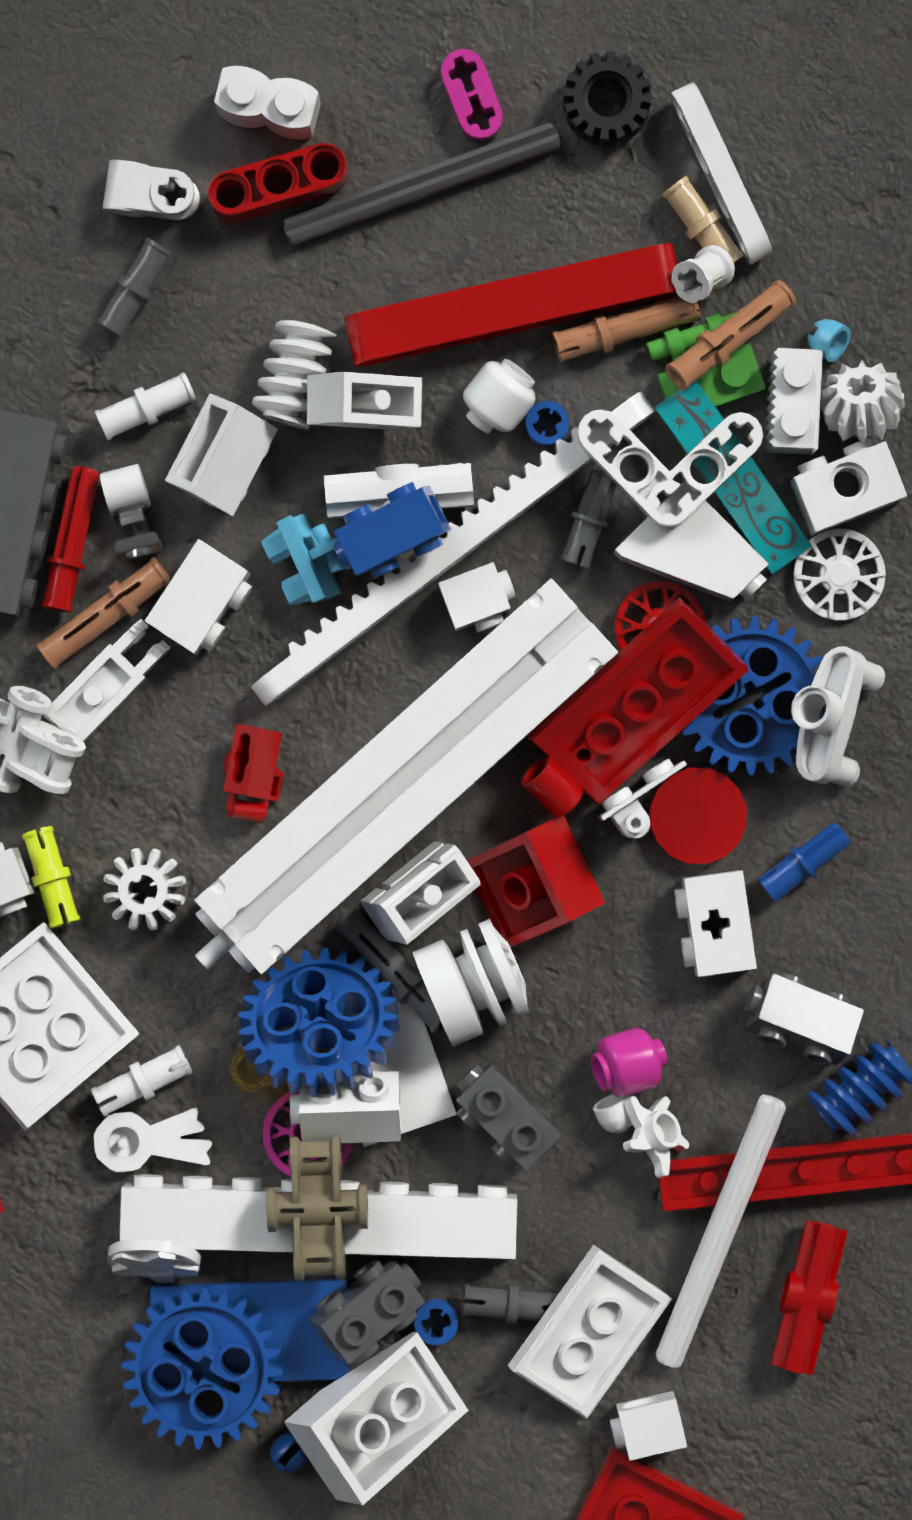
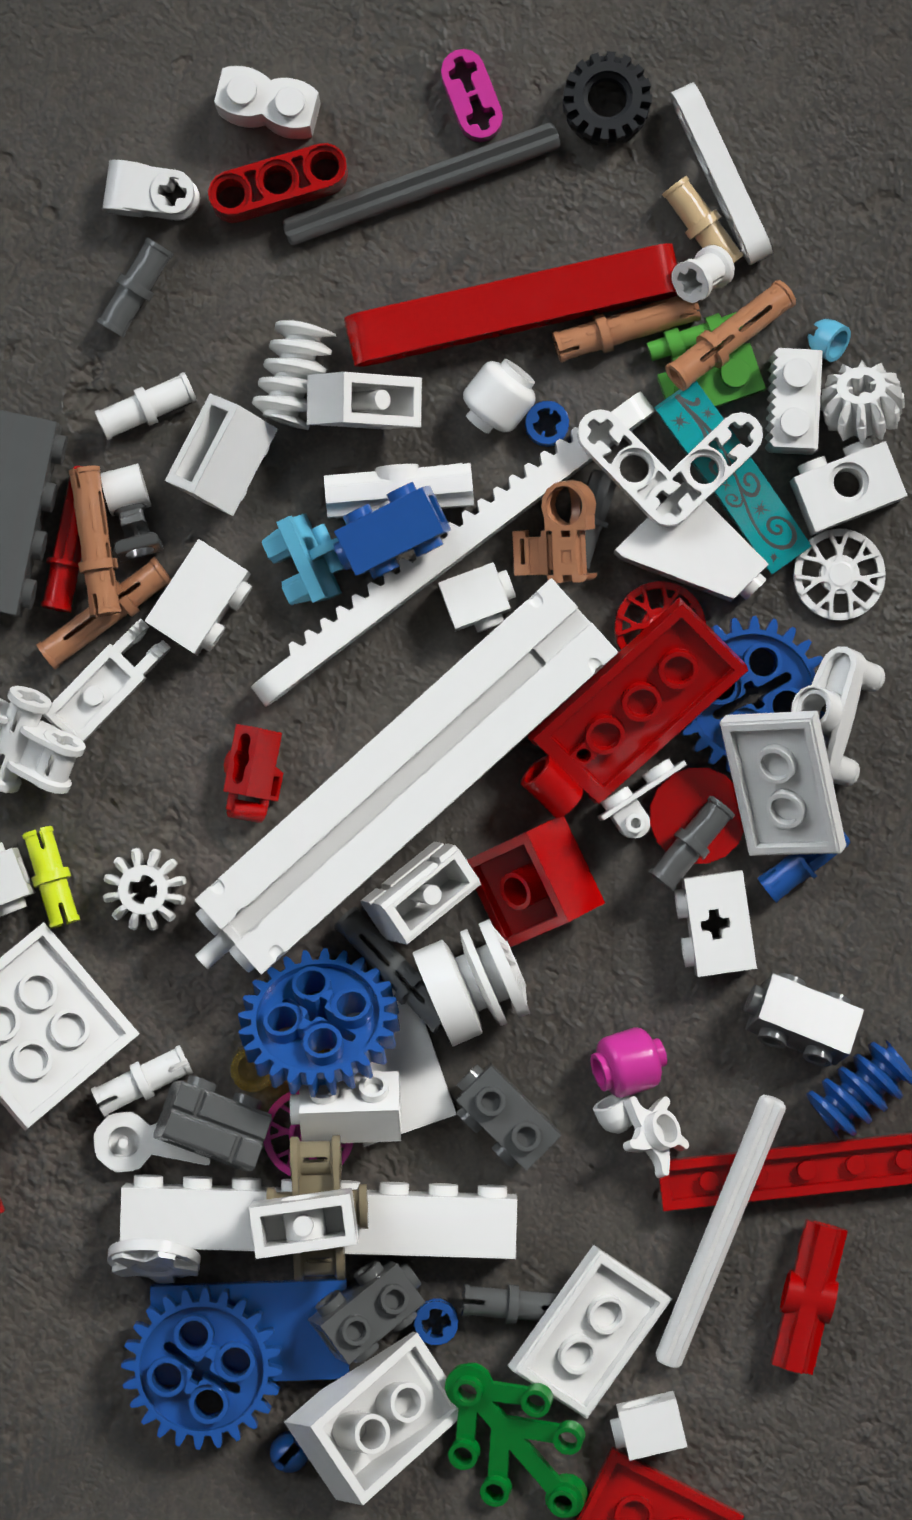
none -> nougat pin [68,466,121,617]
none -> dark grey brick [153,1075,272,1171]
none -> white brick [249,1188,359,1259]
none -> green plant [445,1363,587,1518]
none -> nougat piece [512,480,597,583]
none -> dark grey pin [648,796,735,891]
none -> white tile [720,711,846,856]

